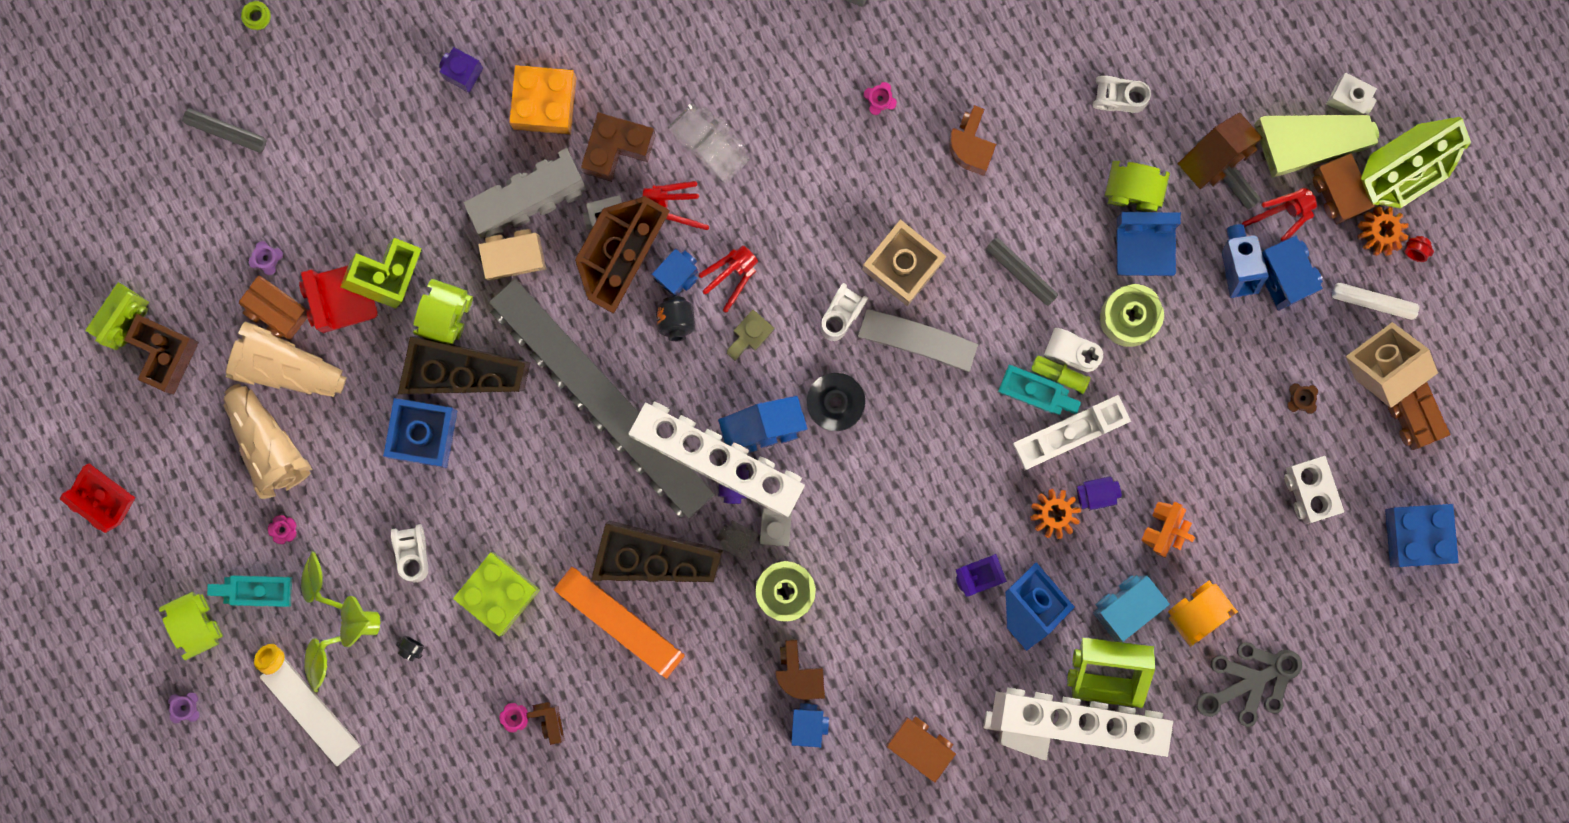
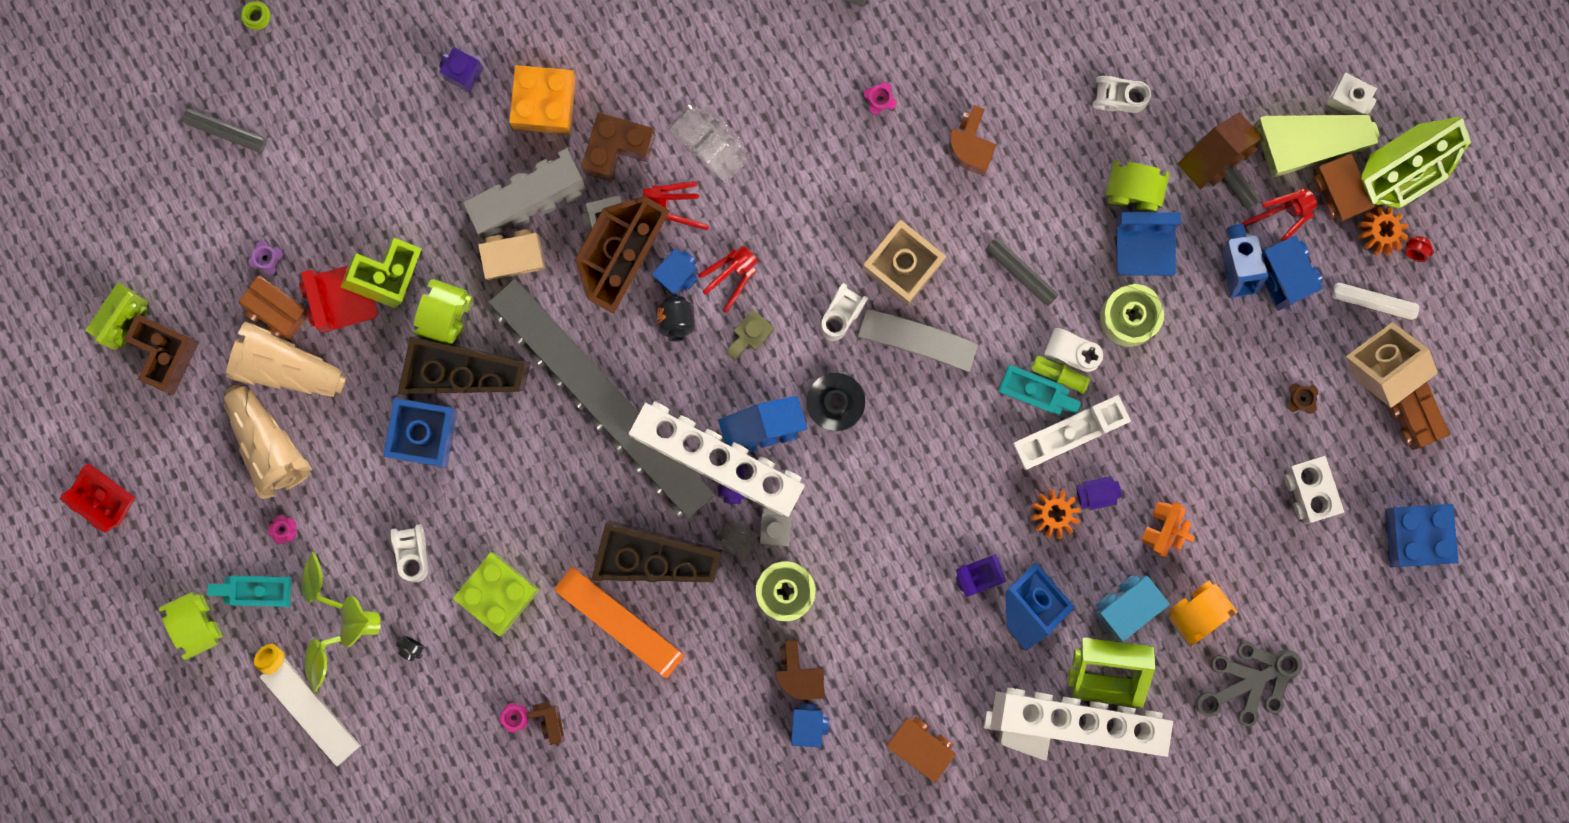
medium lavender plate [168,692,200,723] -> none

